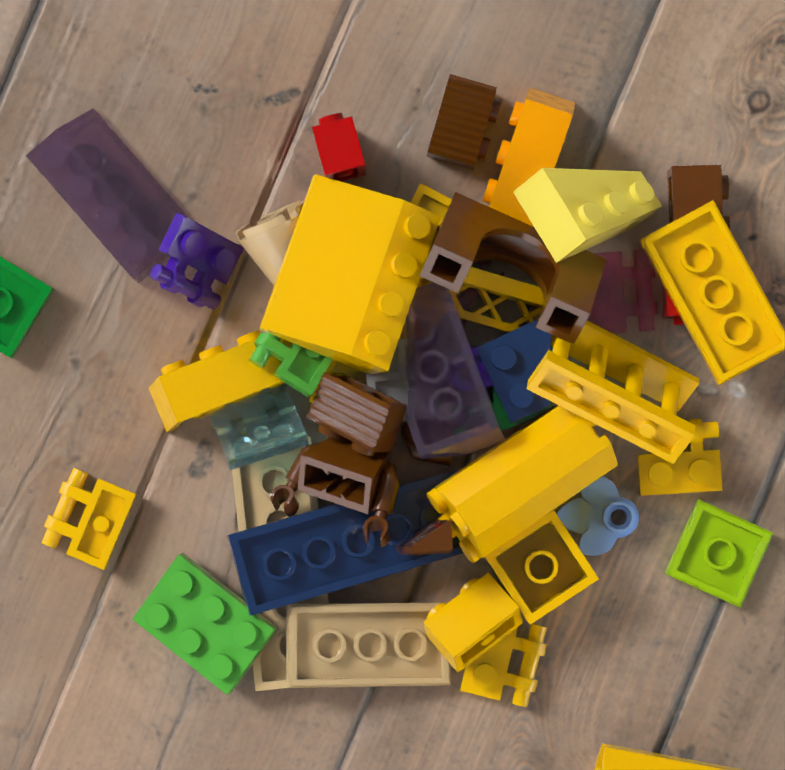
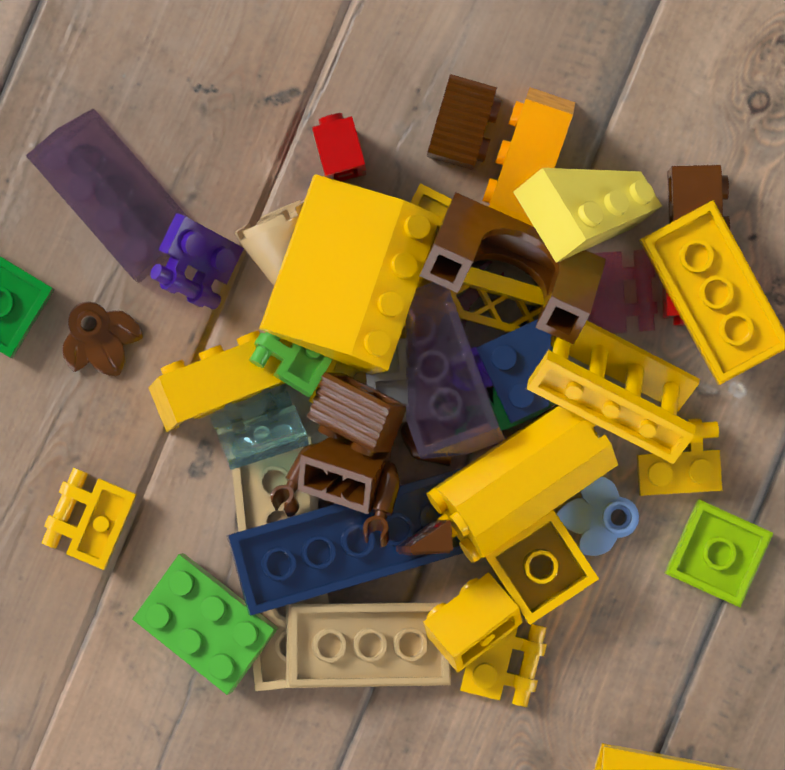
none -> reddish brown plate [63,301,143,376]

